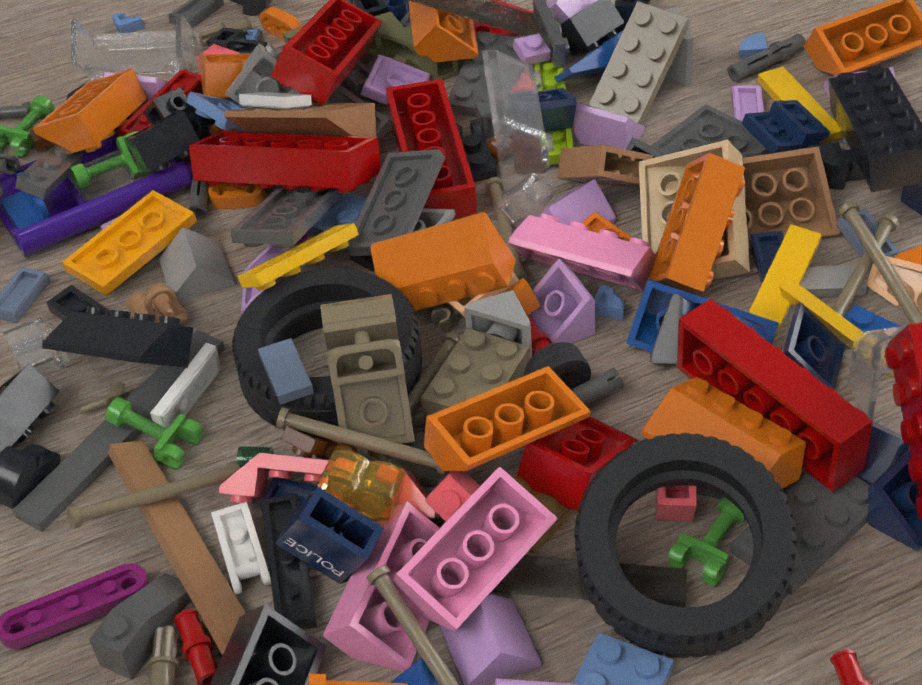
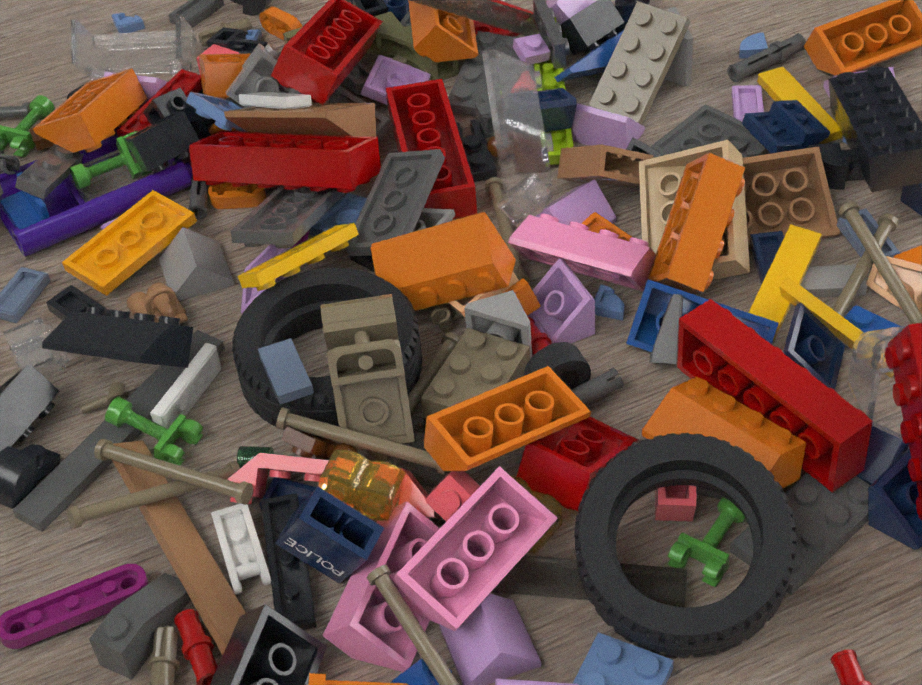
none -> dark tan bar [94,439,253,505]

